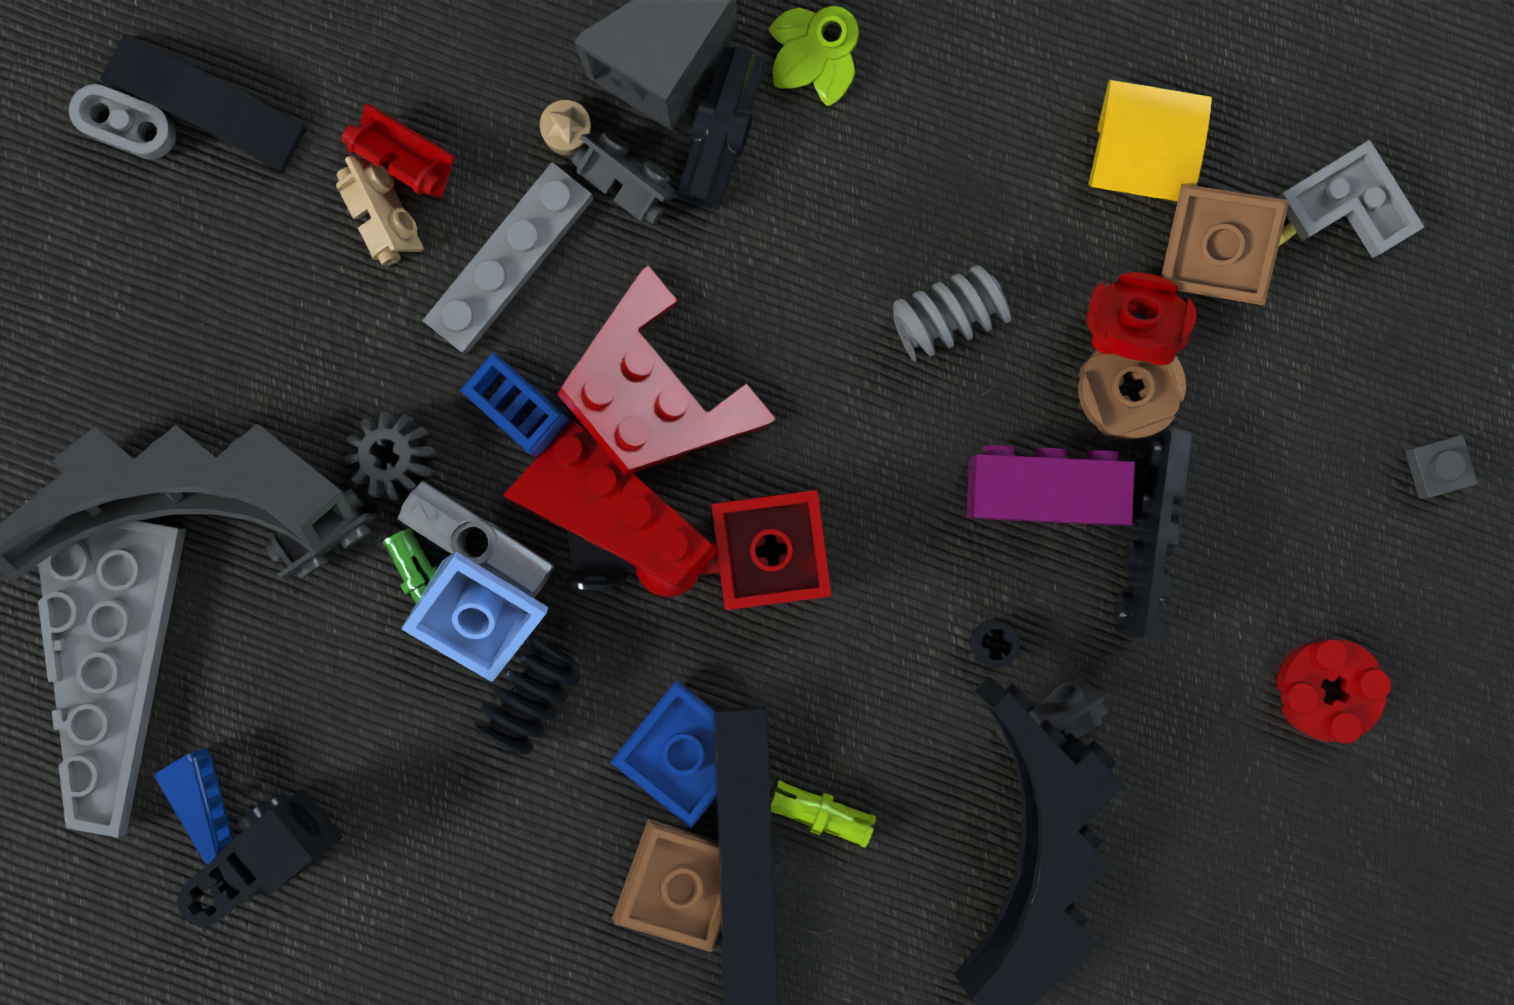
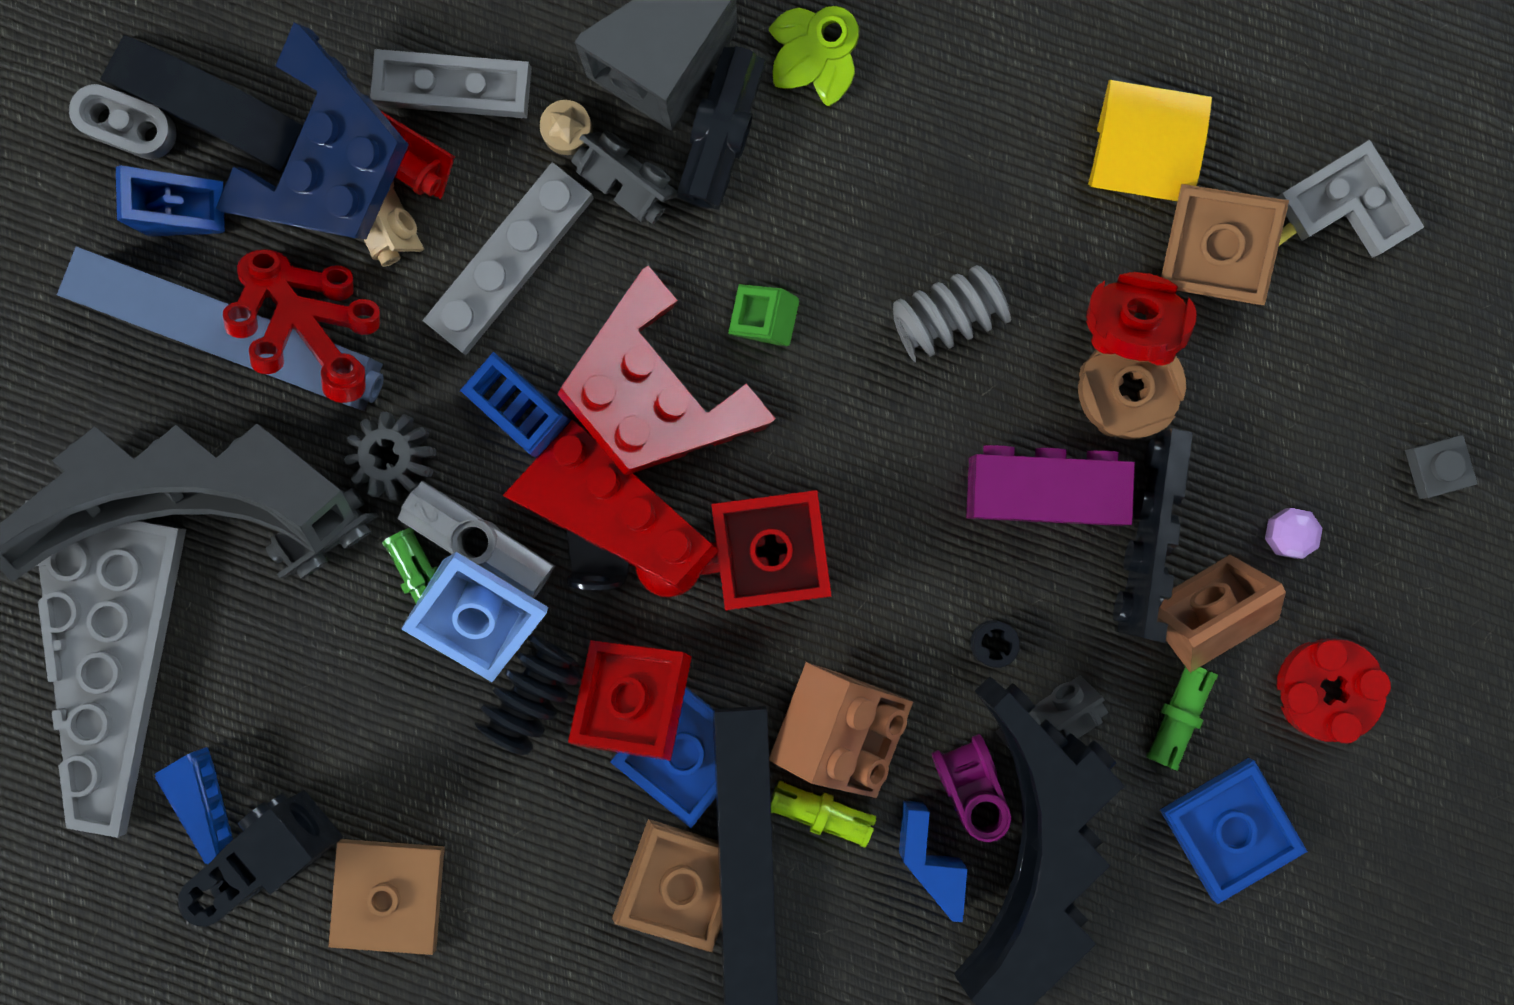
none -> sand blue brick [57,247,383,411]
none -> blue slope [116,165,225,236]
none -> dark blue wing [216,22,409,240]
none -> red plant [223,249,380,403]
none -> medium nougat plate [329,839,445,955]
none -> light grey plate [370,49,532,118]
none -> red plate [568,640,692,761]
none -> bright green slope [728,284,799,346]
none -> nougat slope [769,662,913,798]
none -> blue slope [899,801,967,922]
none -> magenta piece [931,734,1011,842]
none -> bright green pin [1146,665,1218,771]
none -> nougat slope [1157,555,1286,673]
none -> blue plate [1160,758,1308,904]
none -> lavender tile [1265,508,1323,559]

